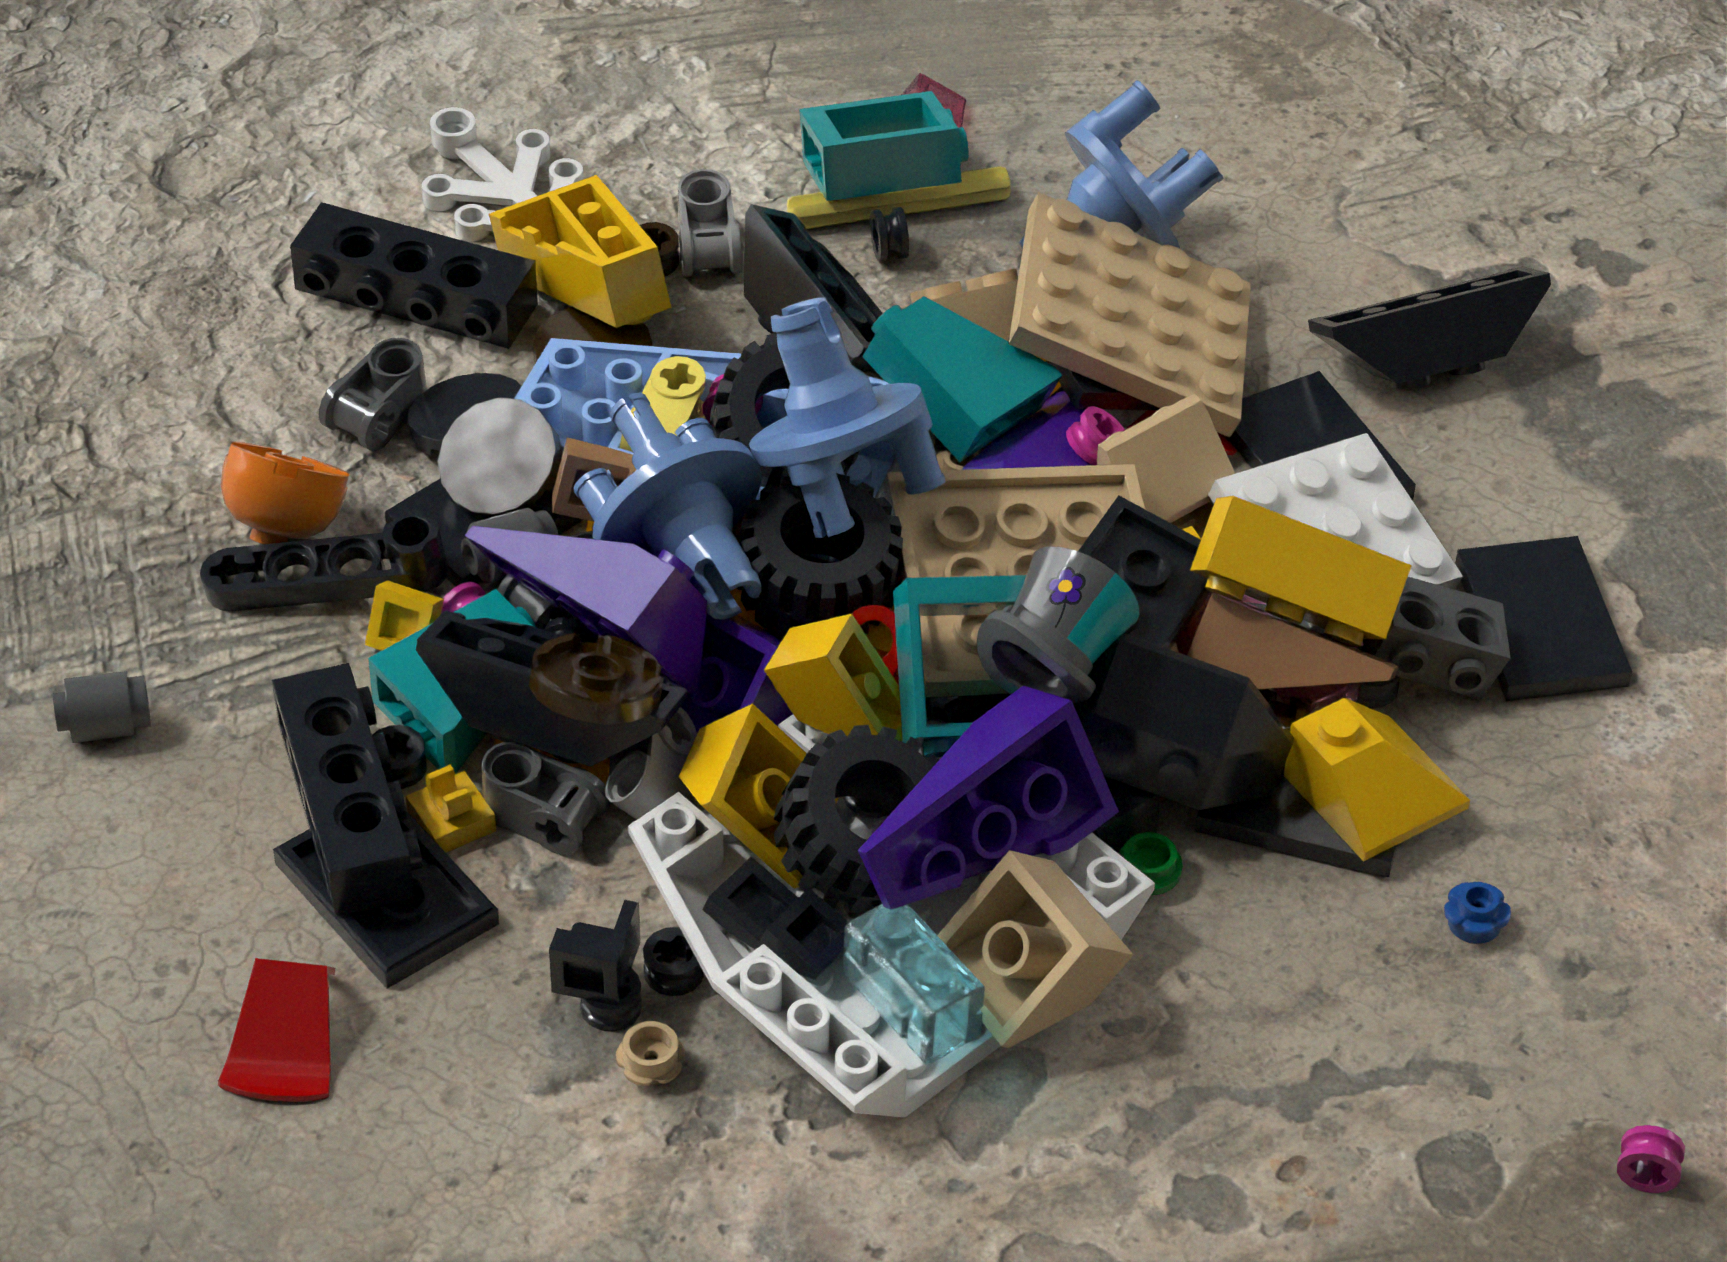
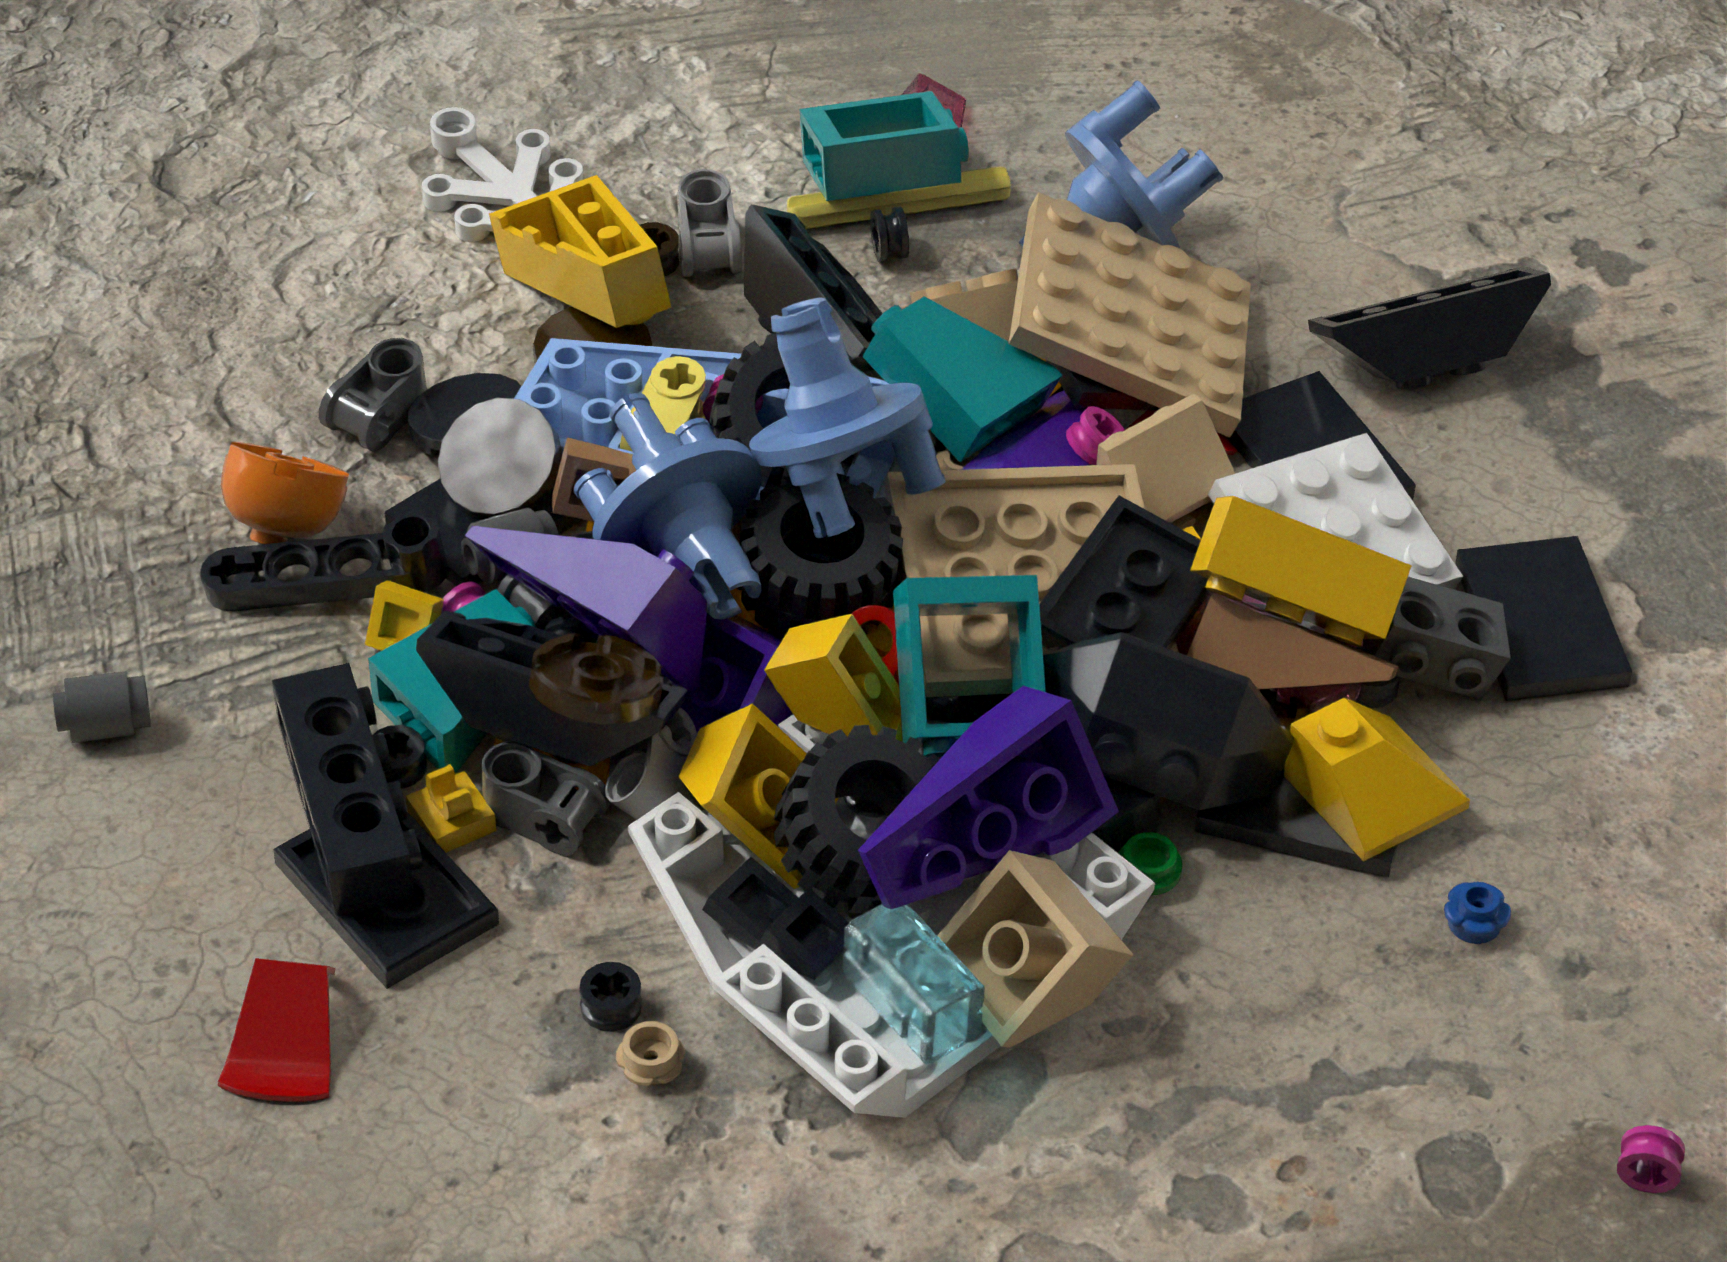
black brick [290,202,538,349] -> none
black panel [549,900,641,1006] -> none
black bush [643,927,705,996] -> none
dark grey hat [977,546,1139,703] -> none

